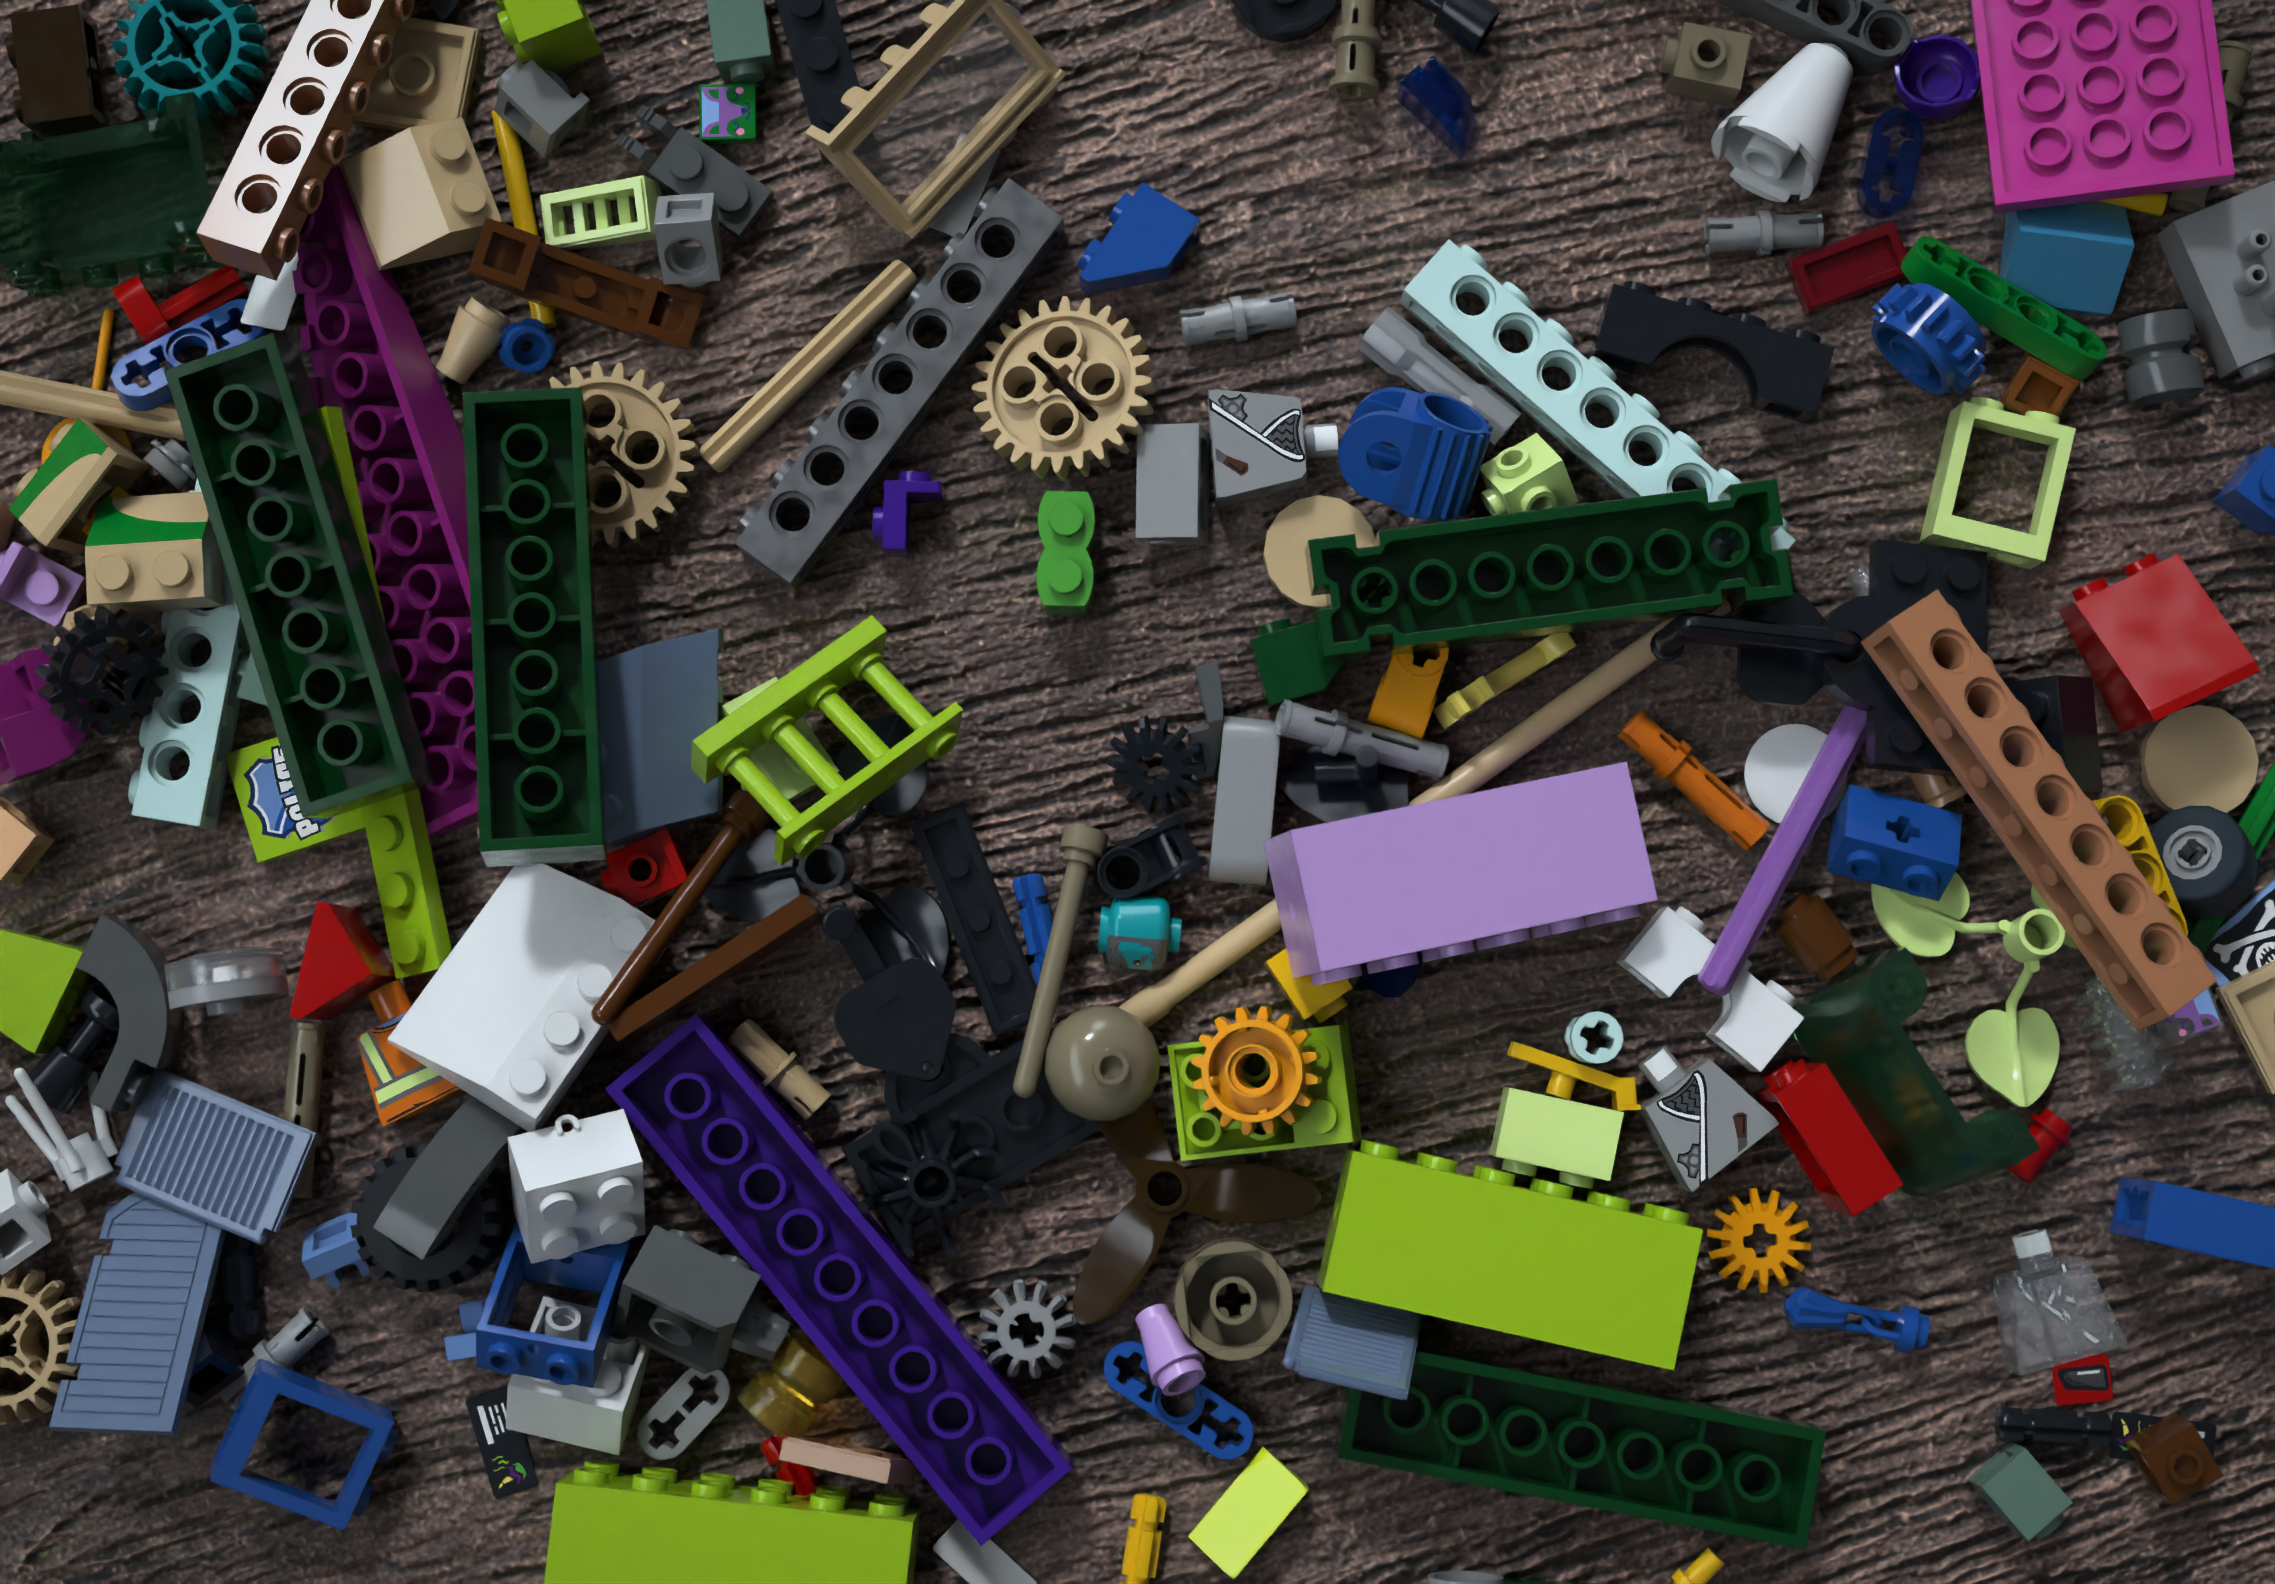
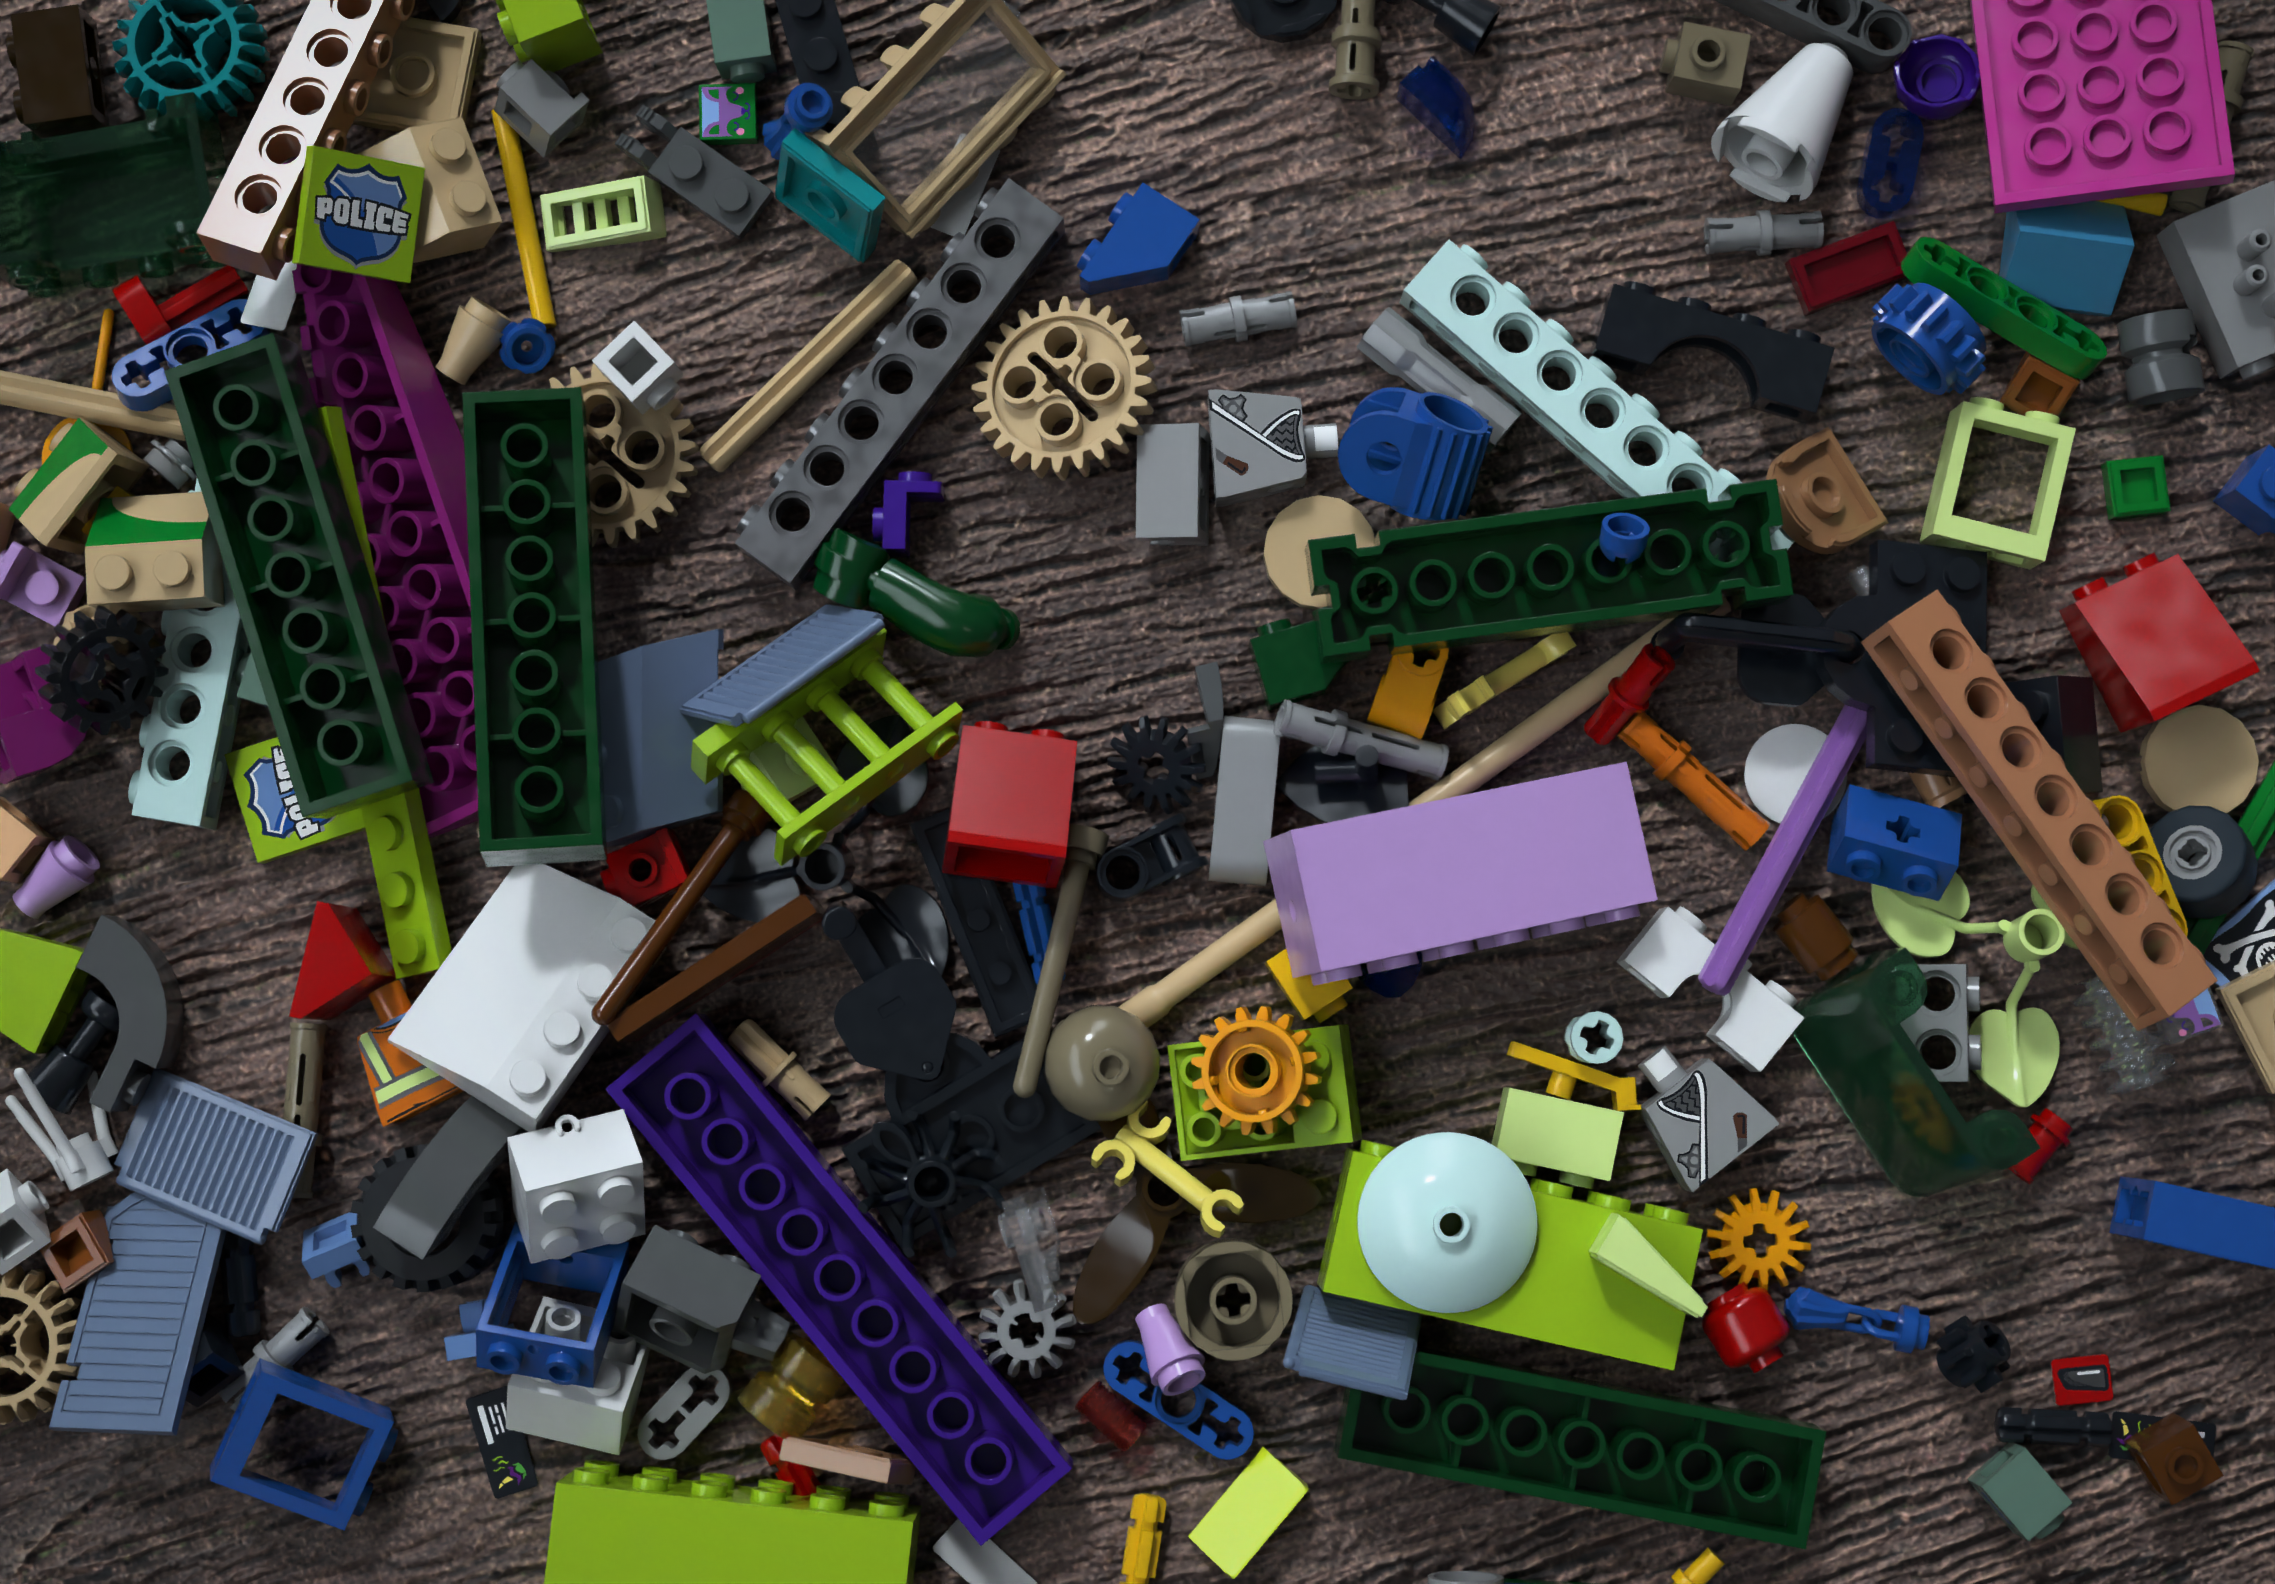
piece [164,947,289,1017] -> none
reddish brown slope [467,217,705,350] -> none
light grey brick [654,193,723,287] -> none
bright green brick [1036,491,1096,615] -> none
teal head [1098,895,1182,971] -> none
yellowish green brick [1480,433,1579,516] -> none
red window [1754,1059,1904,1217] -> none
clear torso [1993,1229,2128,1376] -> none
none -> lavender cone [12,835,100,919]
none -> dark orange slope [39,1210,114,1293]
none -> tile [292,146,425,283]
none -> white brick [592,321,684,415]
none -> sand blue window [679,604,885,727]
none -> blue piece [762,83,833,160]
none -> teal tile [775,128,886,263]
none -> dark green piece [813,528,1020,658]
none -> red slope [942,721,1077,889]
none -> clear wing [998,1186,1061,1313]
none -> clear red piece [1075,1381,1147,1453]
none -> light yellow bar [1091,1101,1244,1238]
none -> light aqua dish [1357,1132,1537,1313]
none -> red axle [1584,643,1676,746]
none -> yellowish green slope [1589,1212,1708,1318]
none -> blue hinge [1599,513,1650,564]
none -> red head [1702,1282,1790,1373]
none -> medium nougat tile [1766,427,1888,554]
none -> light grey brick [1894,964,1982,1082]
none -> black gear [1936,1315,2011,1393]
none -> green tile [2101,455,2171,520]

